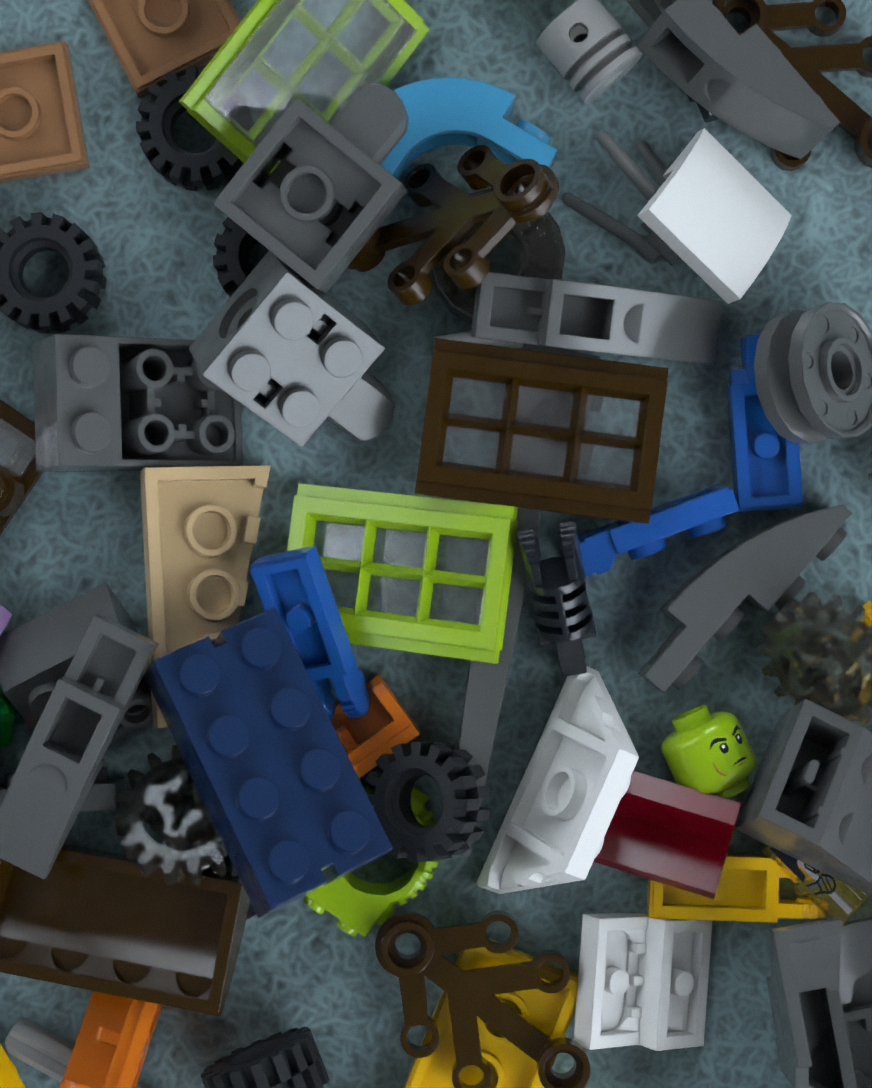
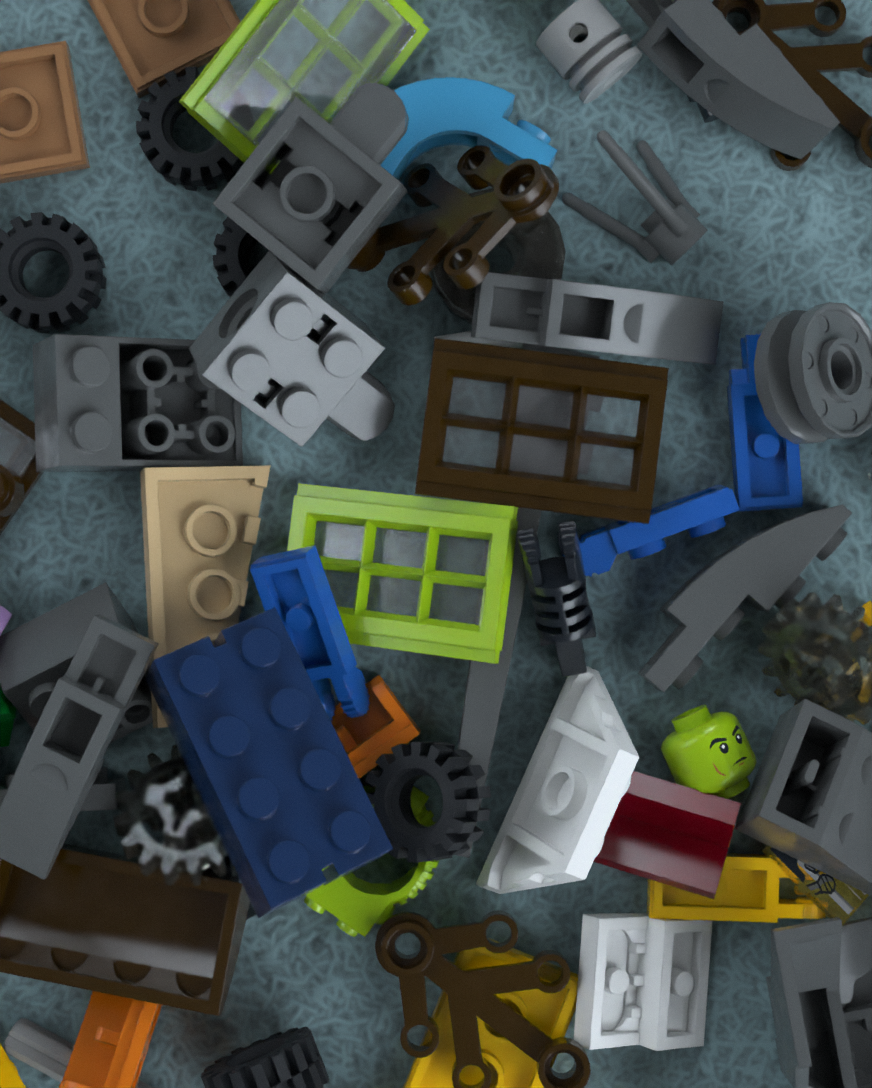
white slope [637,128,792,304] -> none

